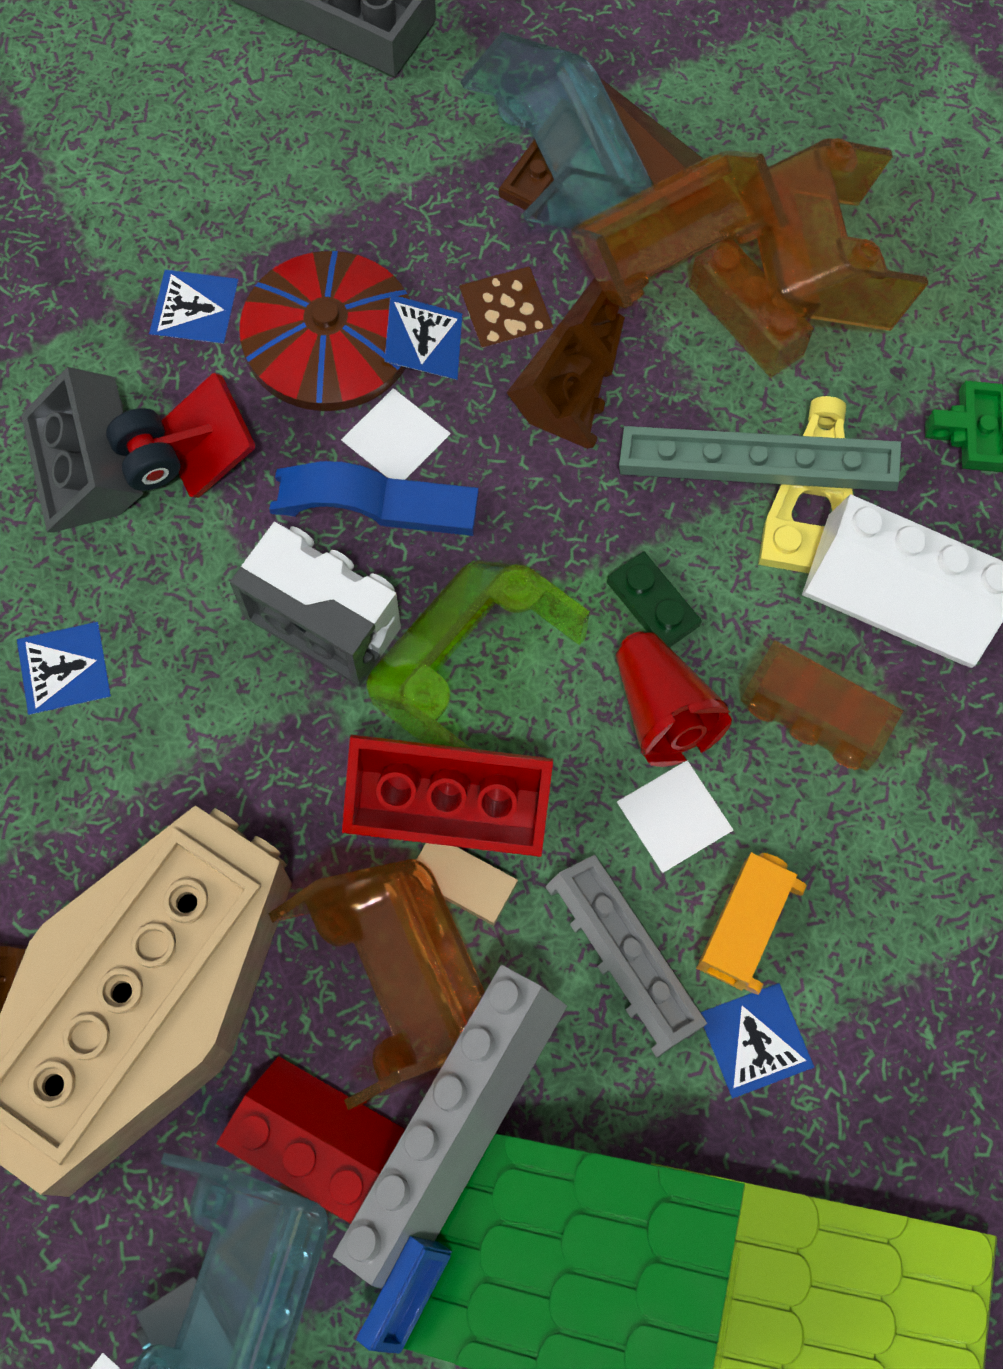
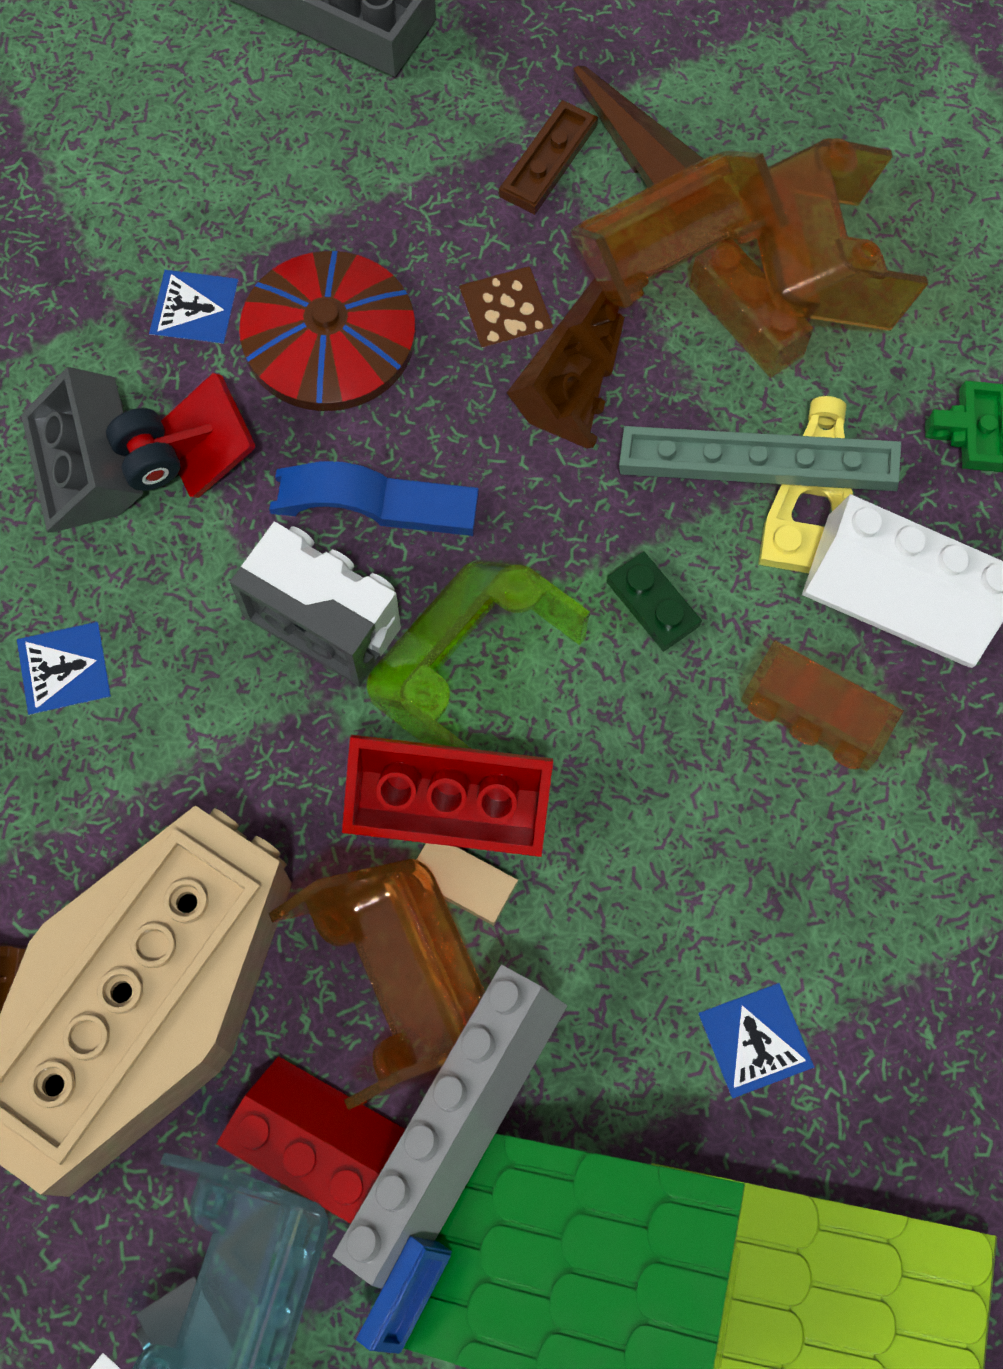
white sticker [341,388,451,480] -> none
blue sticker [384,294,462,380] -> none
clear light blue windscreen [460,32,651,229] -> none
light grey hinge [546,855,708,1058] -> none
red cone [616,632,732,767] -> none
white sticker [617,760,733,873] -> none
light orange brick [696,852,807,995] -> none

